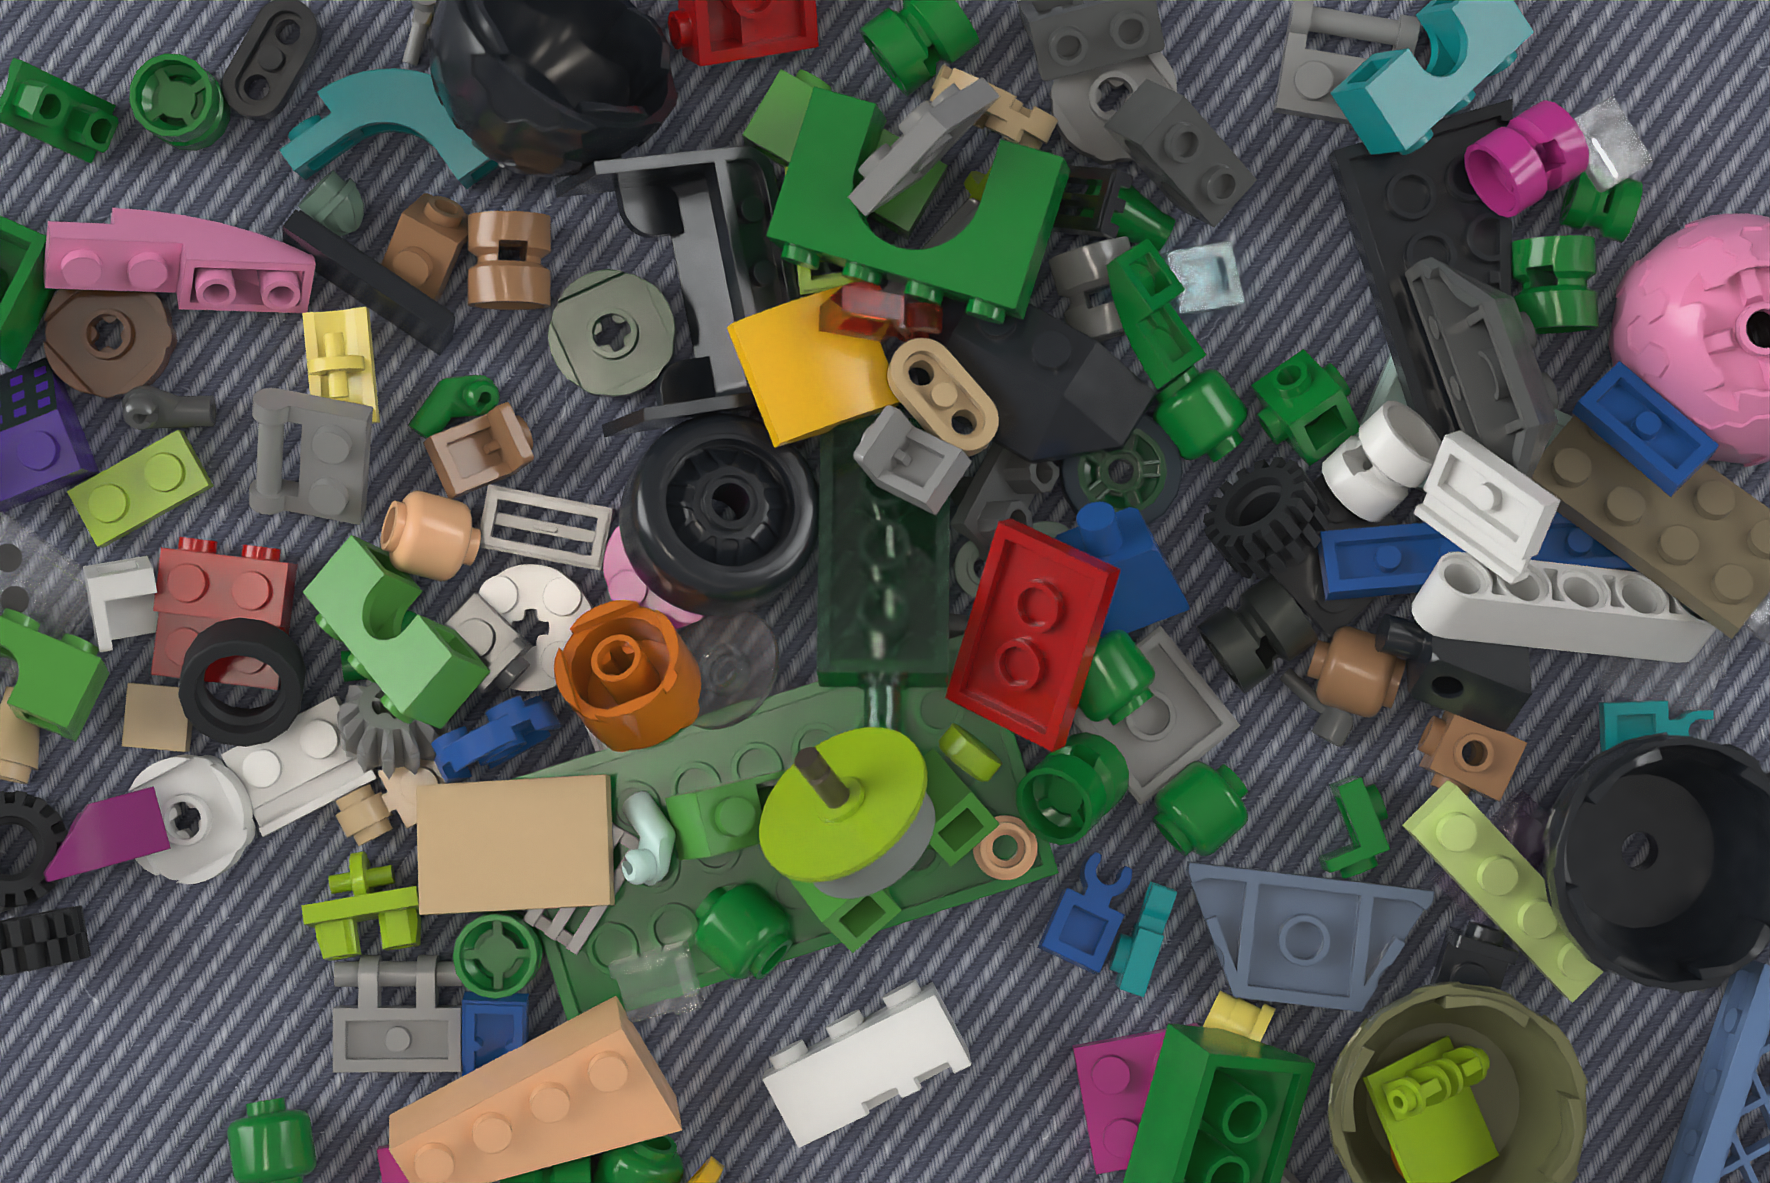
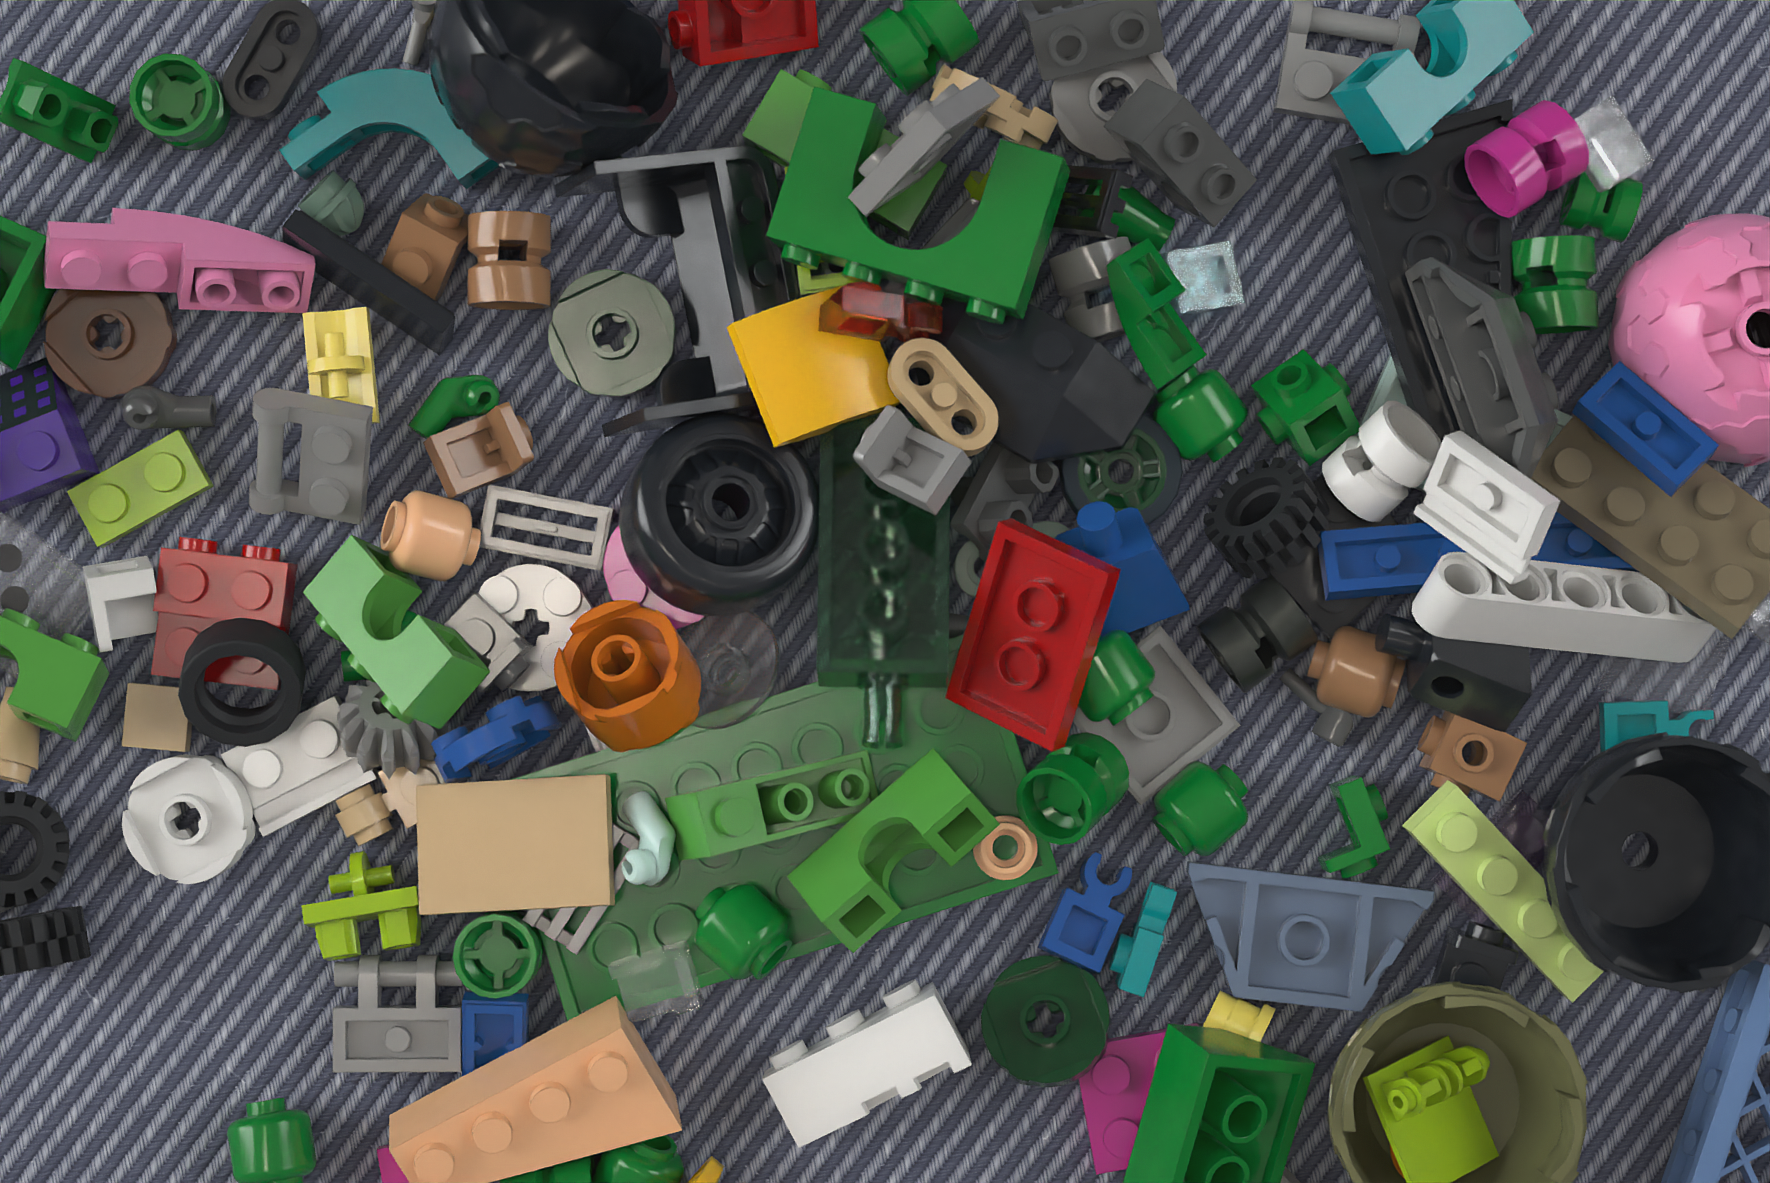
magenta slope [43,786,171,882] -> none
lime piece [759,727,935,899] -> none
lime tile [938,723,1003,782] -> none
none -> dark green plate [981,956,1111,1087]

